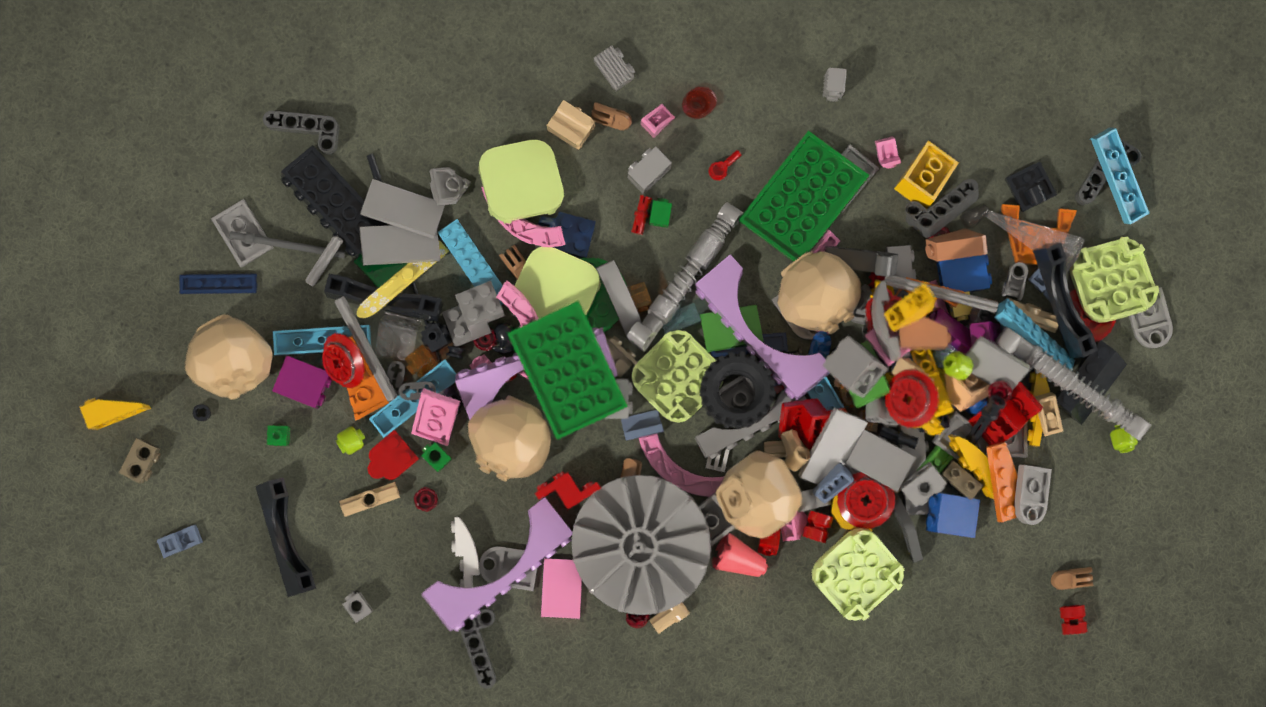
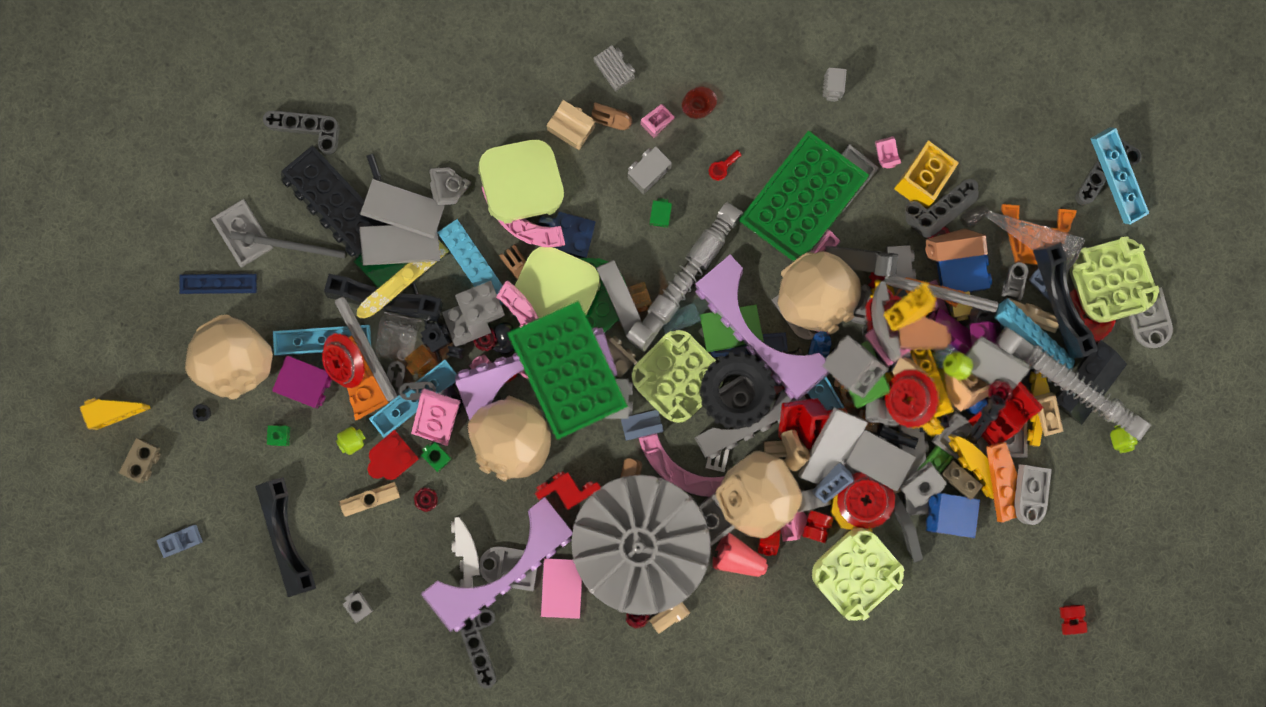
light grey axle [305,236,343,286] -> none
red pin [631,195,652,235] -> none
black plate [1005,161,1057,213] -> none
medium nougat arm [1051,567,1093,590] -> none

